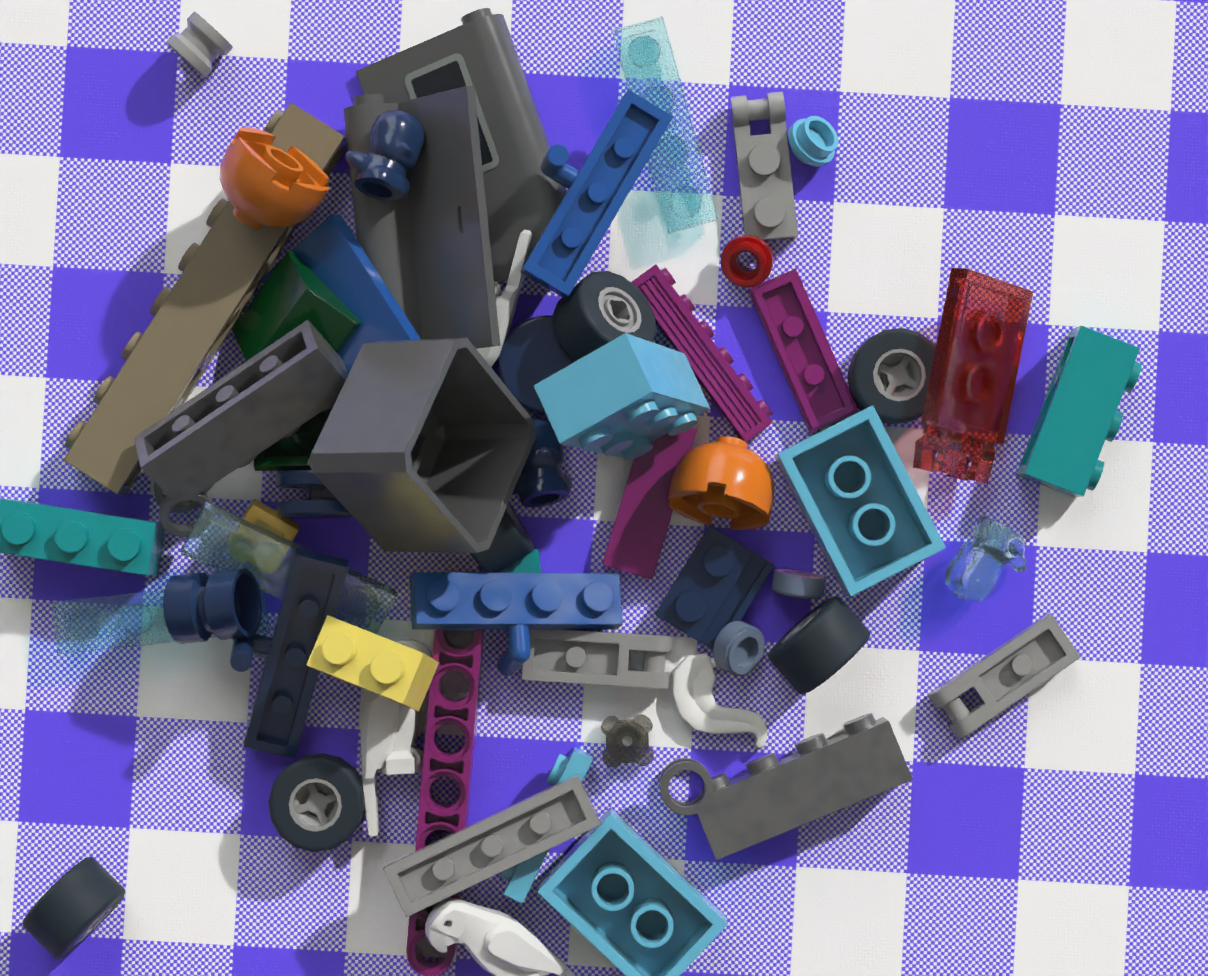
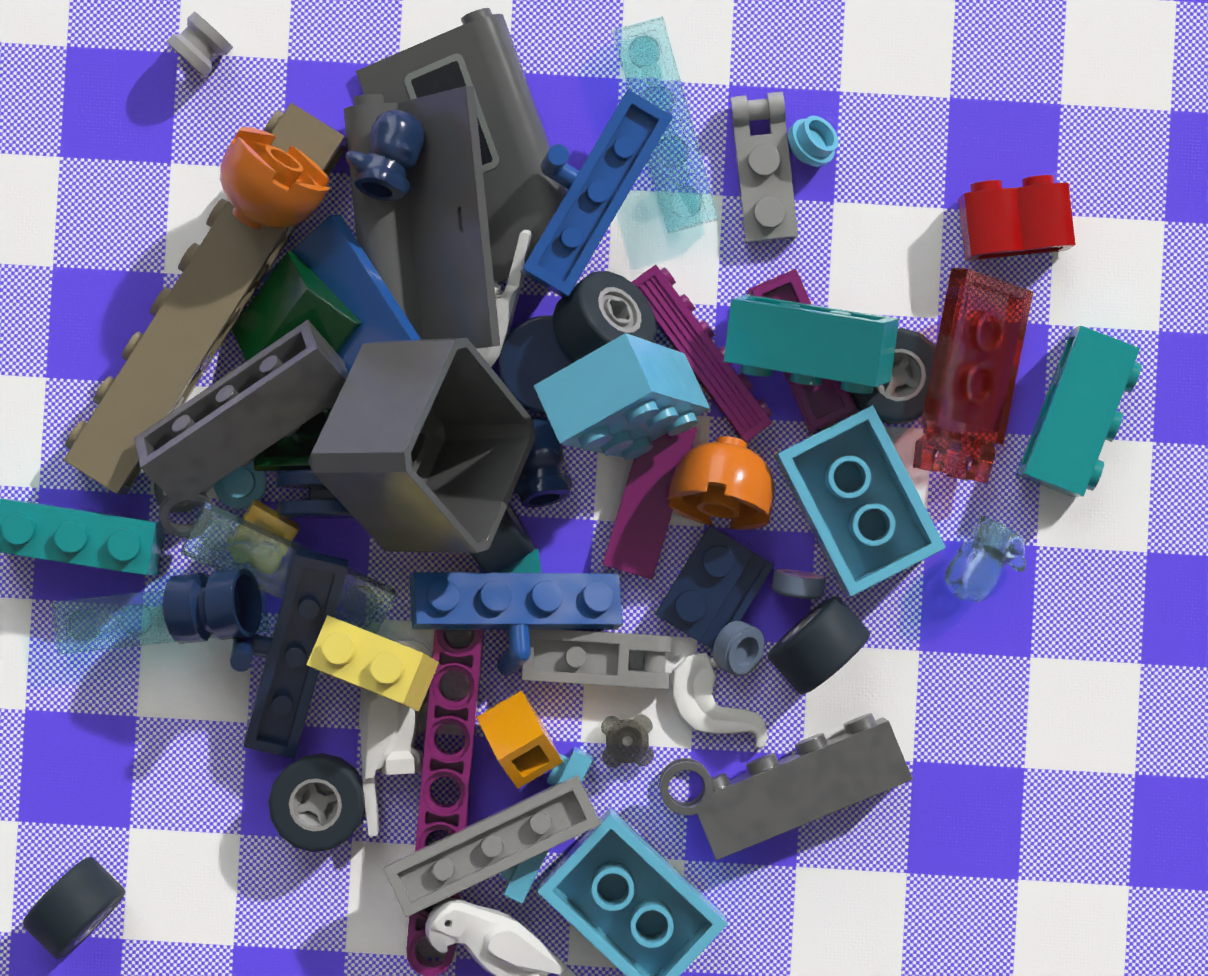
red plate [721,235,774,288] -> none
light grey plate [928,613,1081,739] -> none
none -> medium azure plate [214,460,267,509]
none -> light orange brick [476,690,563,789]
none -> teal brick [724,295,899,394]
none -> red brick [958,175,1076,261]

